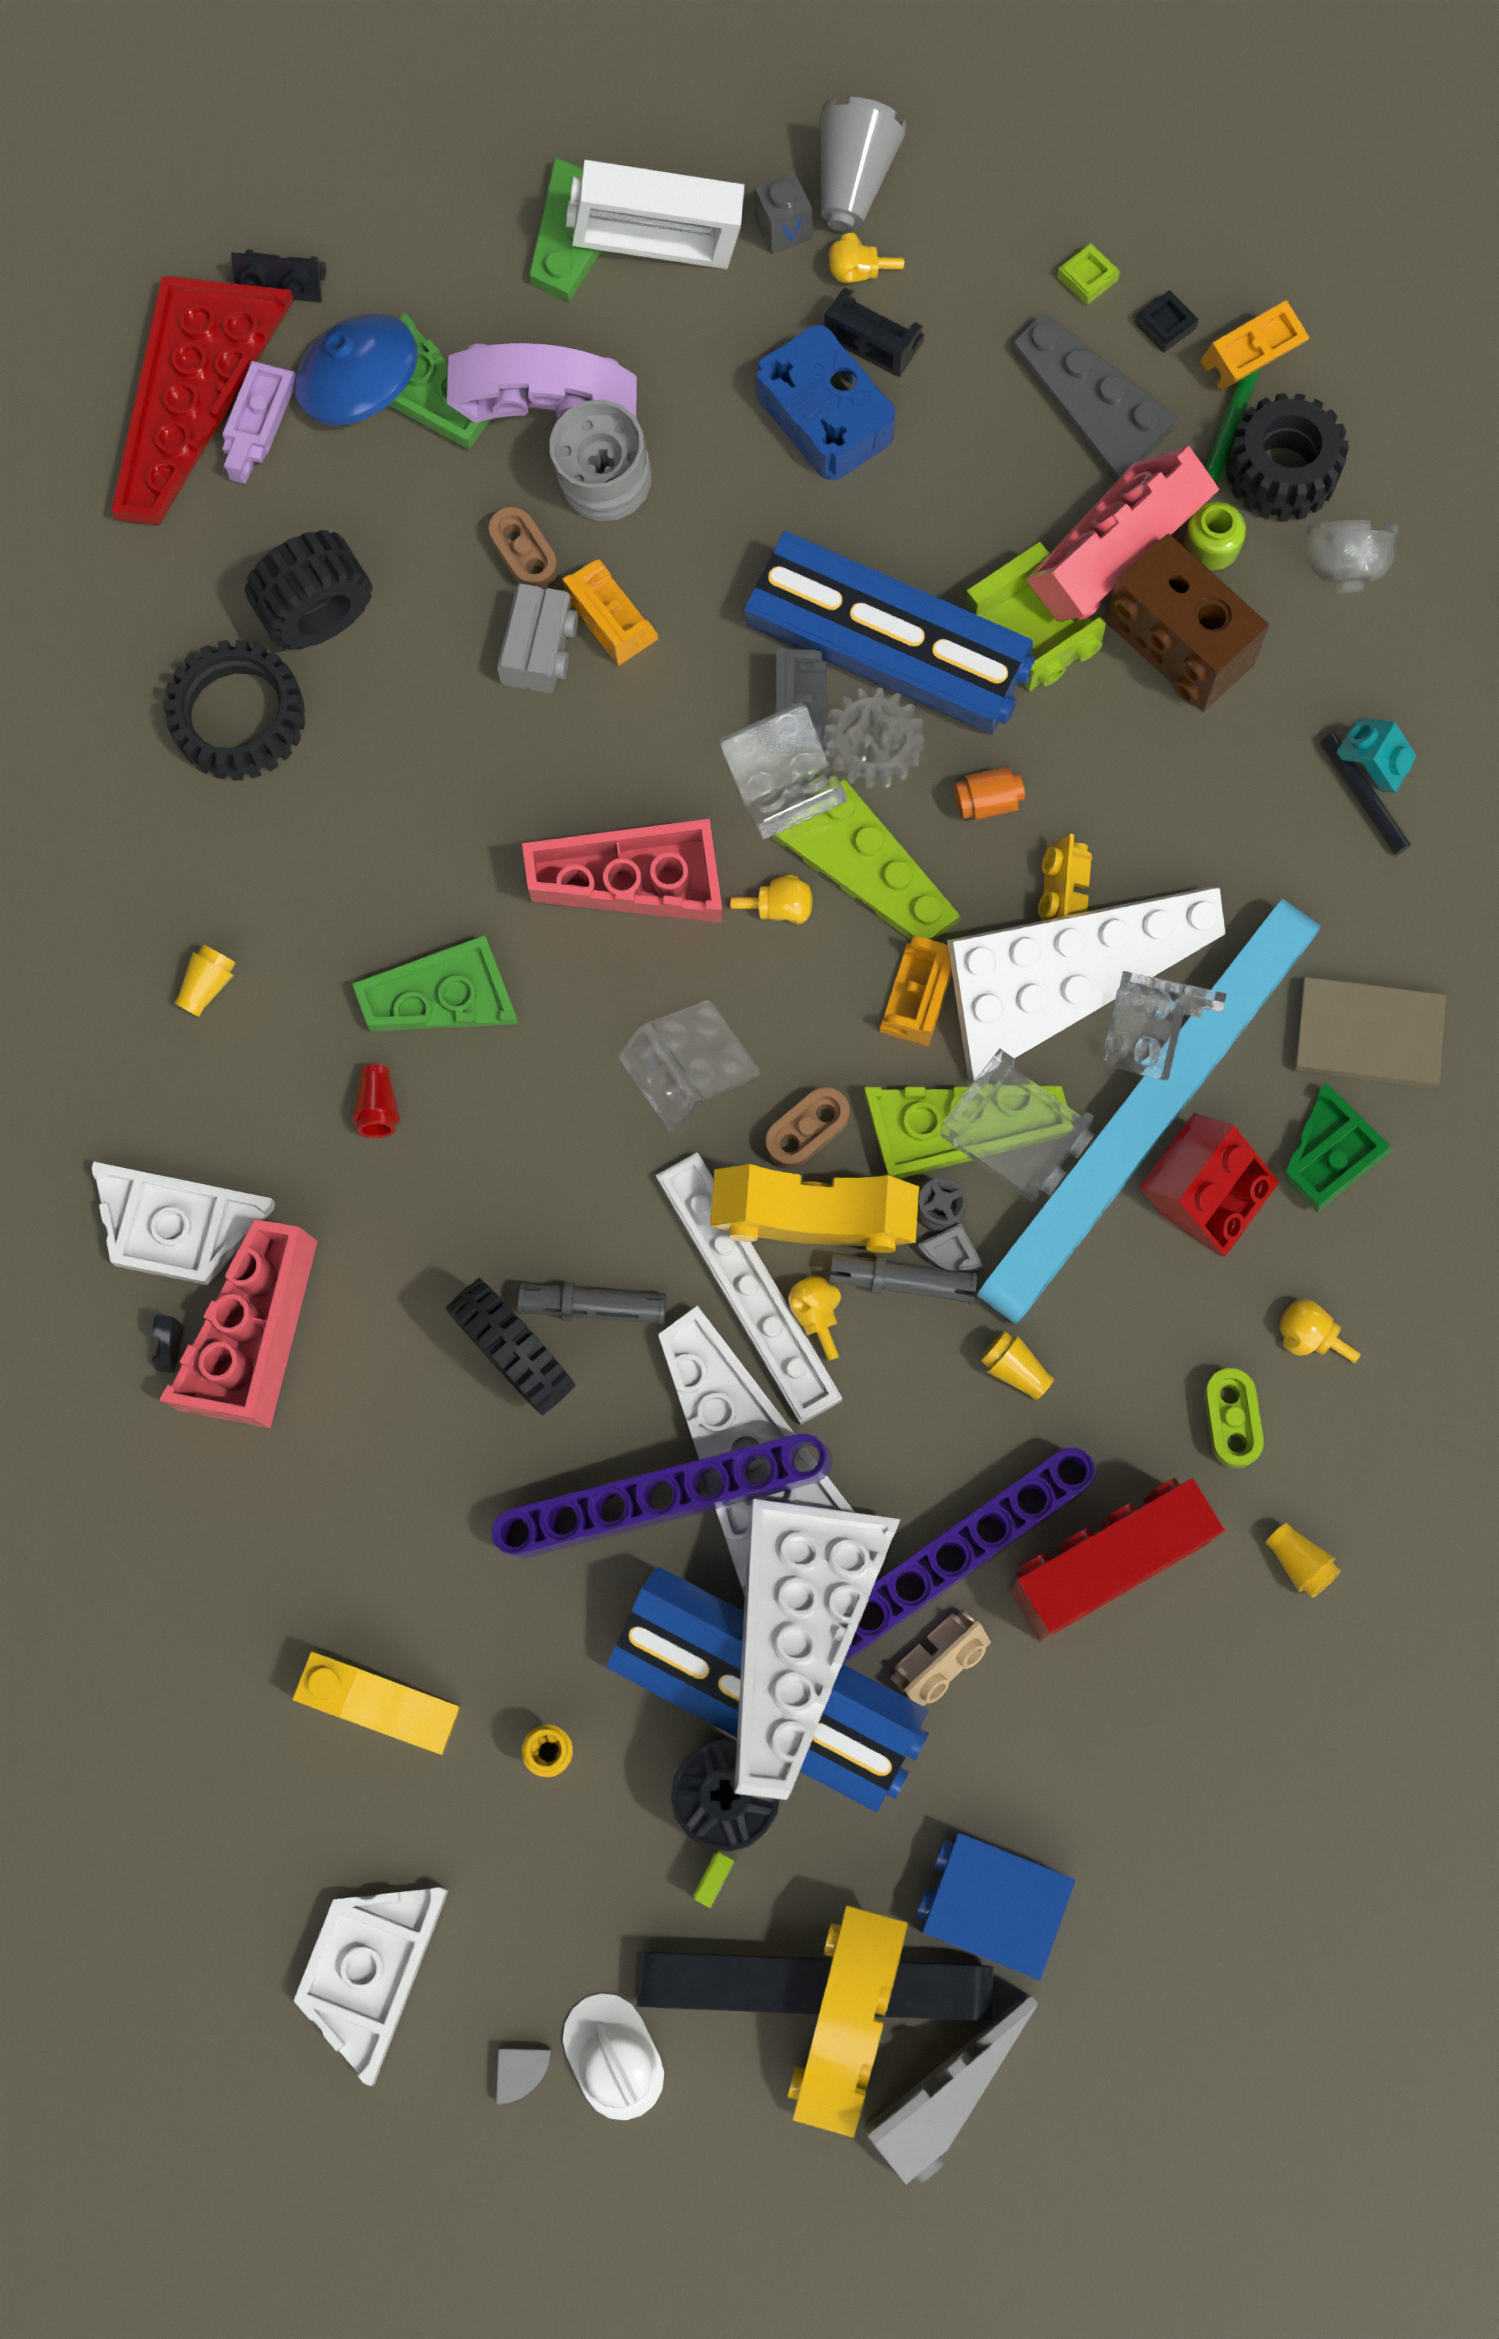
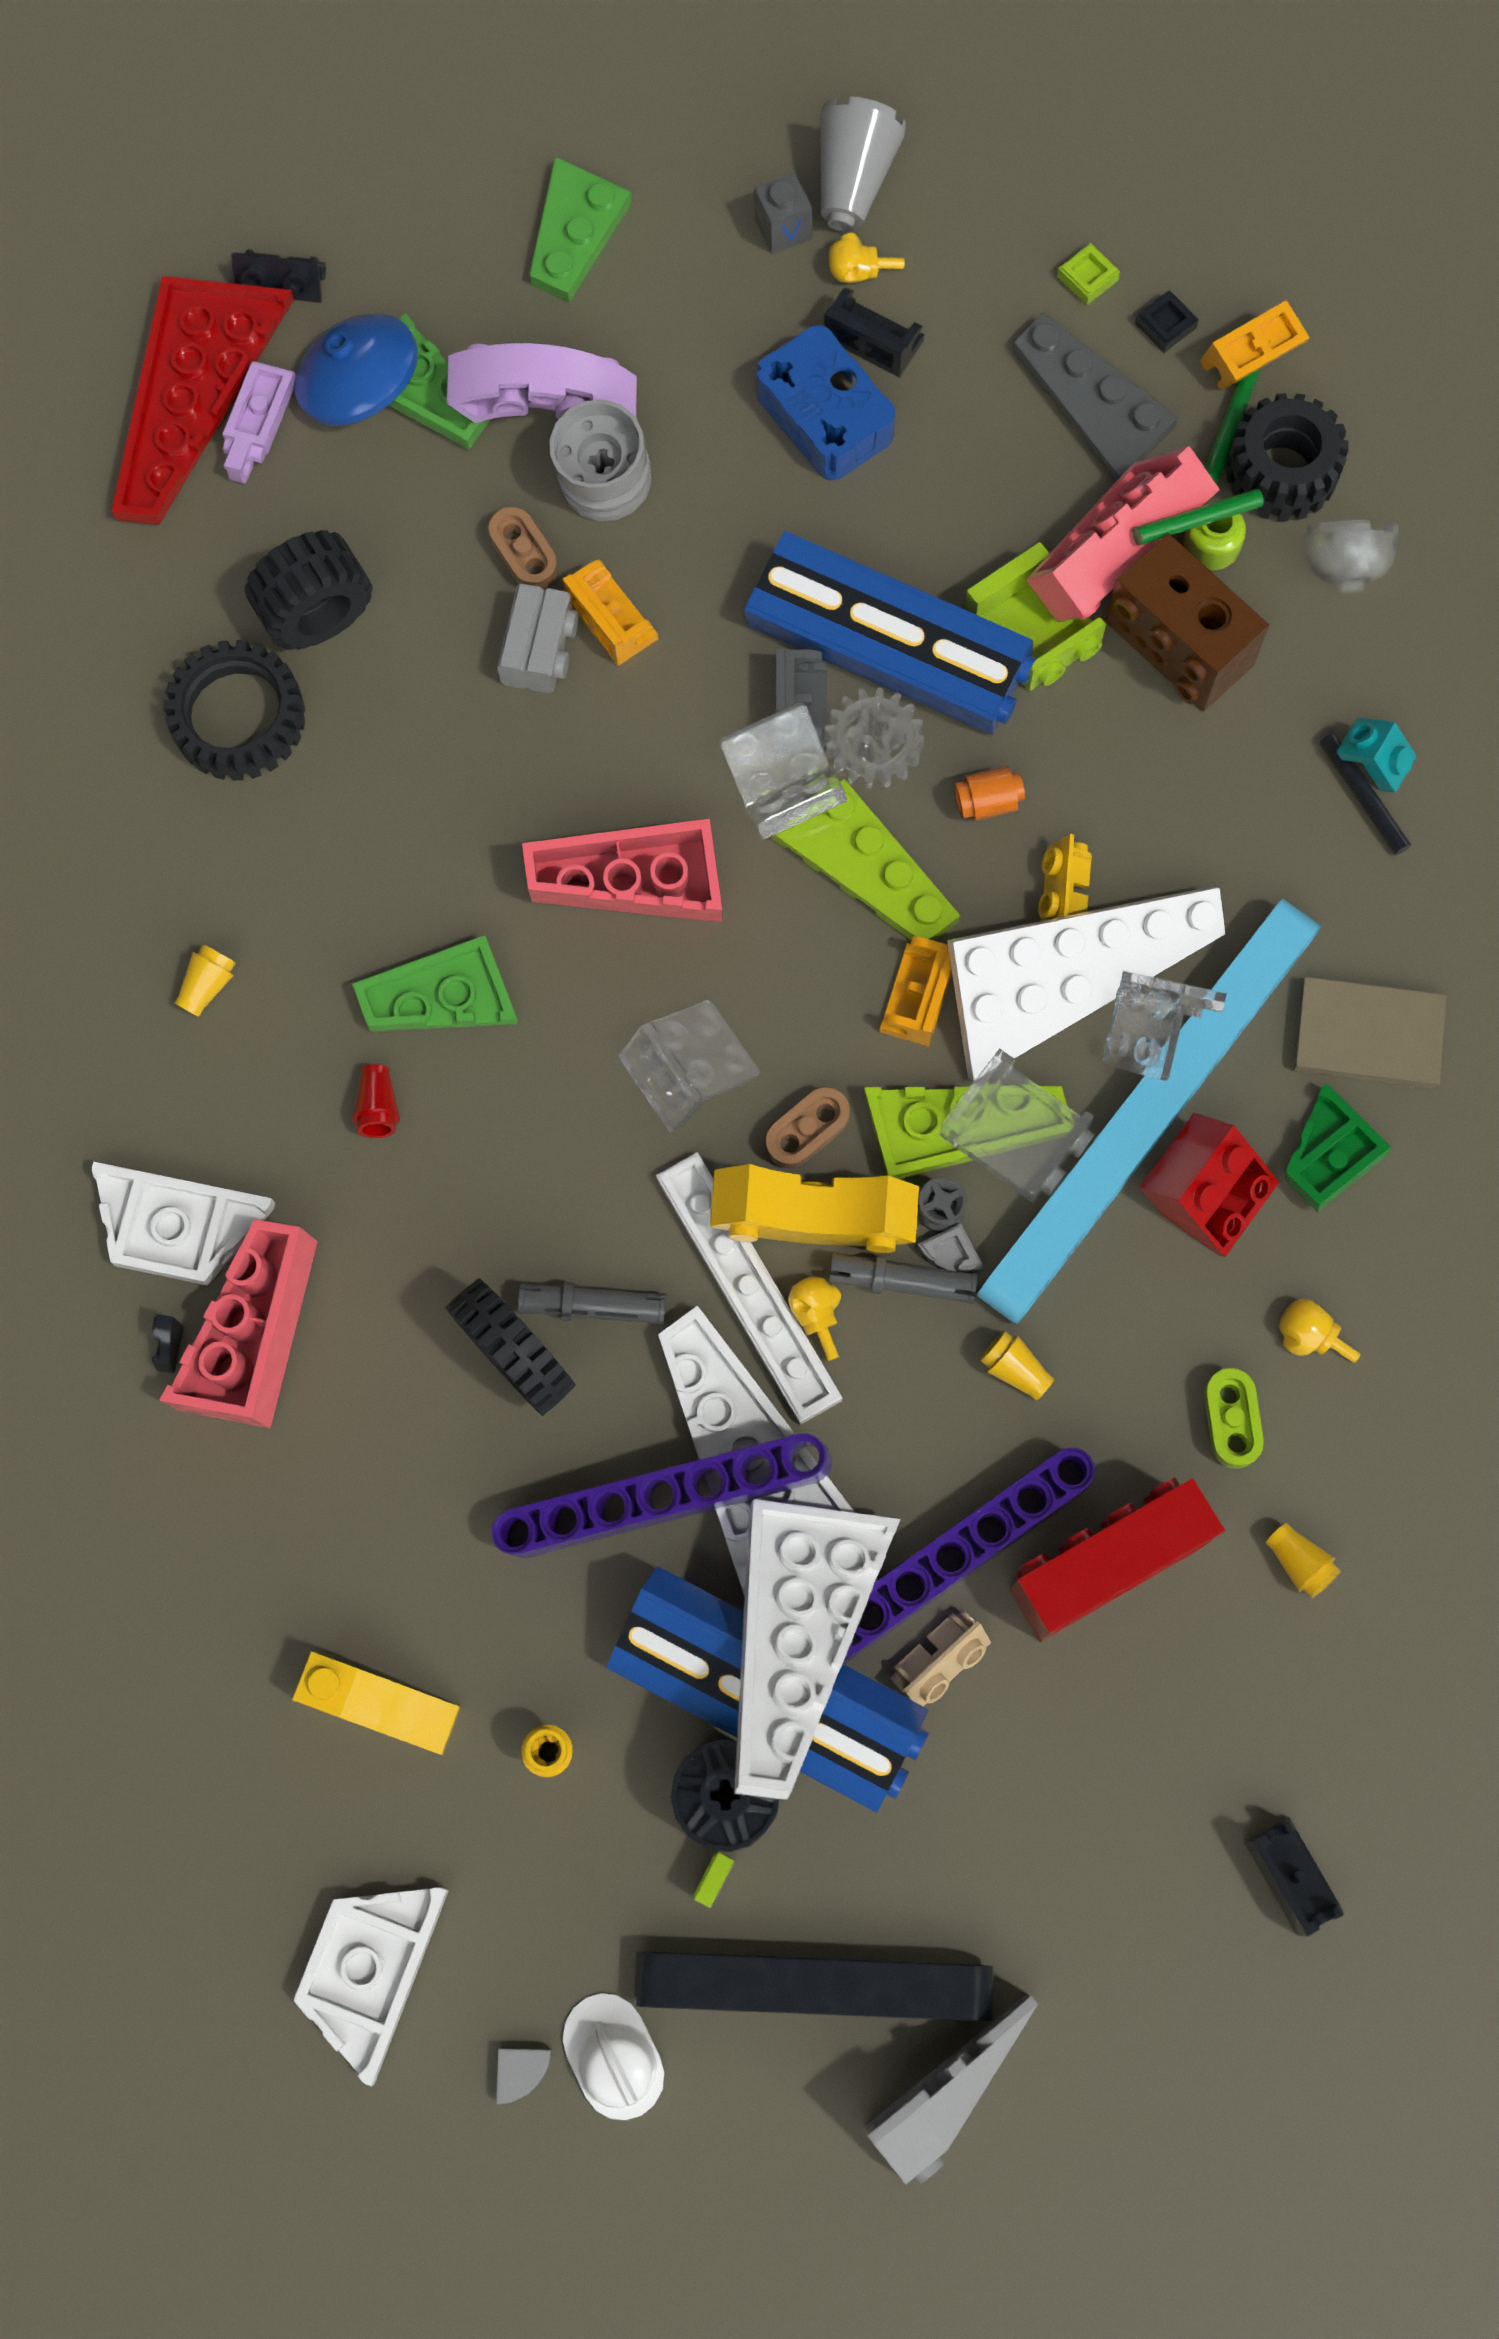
white window [566,160,744,269] -> none
yellow piece [730,875,813,925] -> none
yellow brick [787,1906,908,2138] -> none
blue brick [915,1833,1076,1981] -> none
none -> green bar [1133,489,1264,546]
none -> black hinge [1244,1817,1344,1937]

